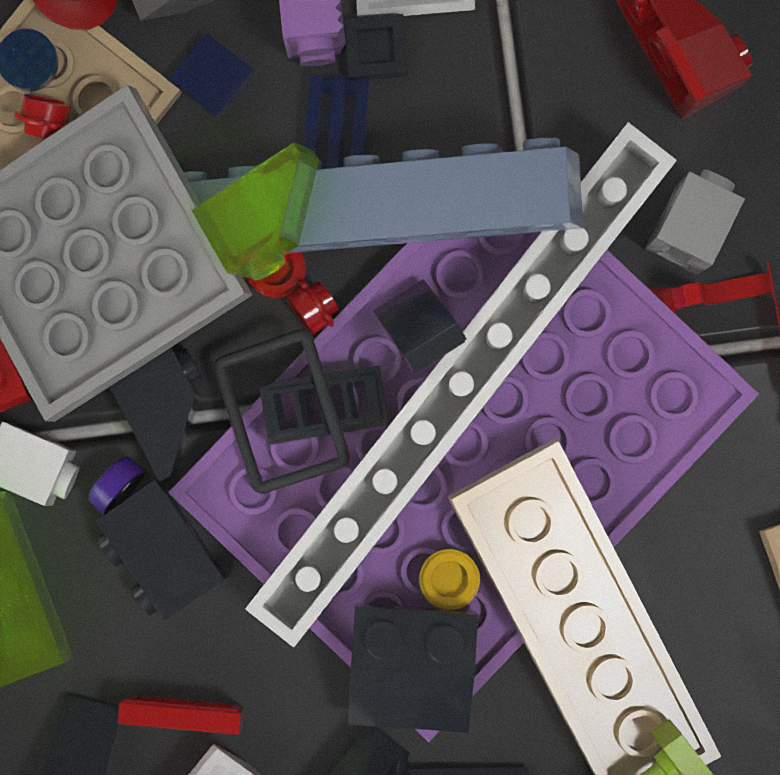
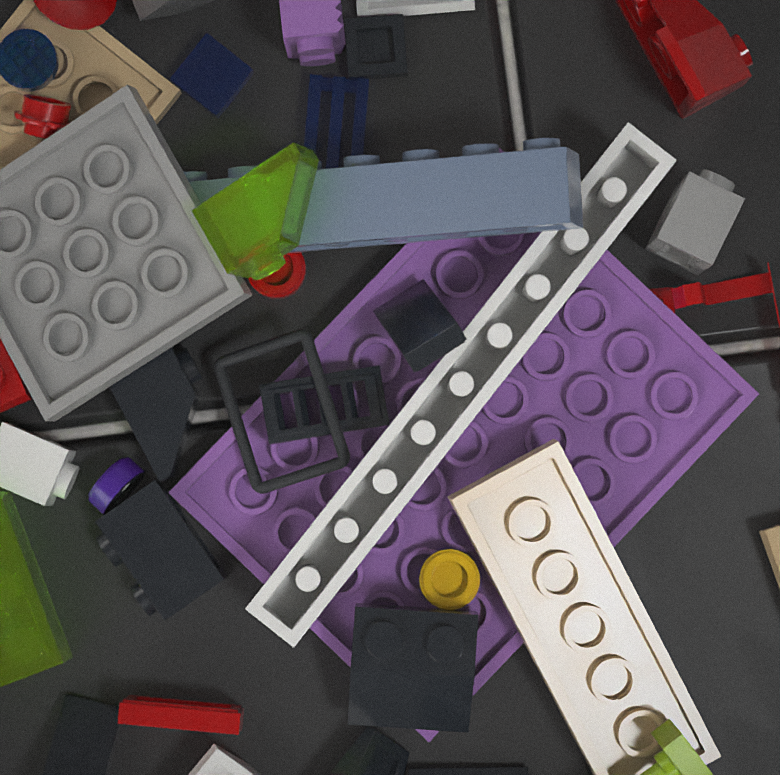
red plate [286,279,339,335] -> none

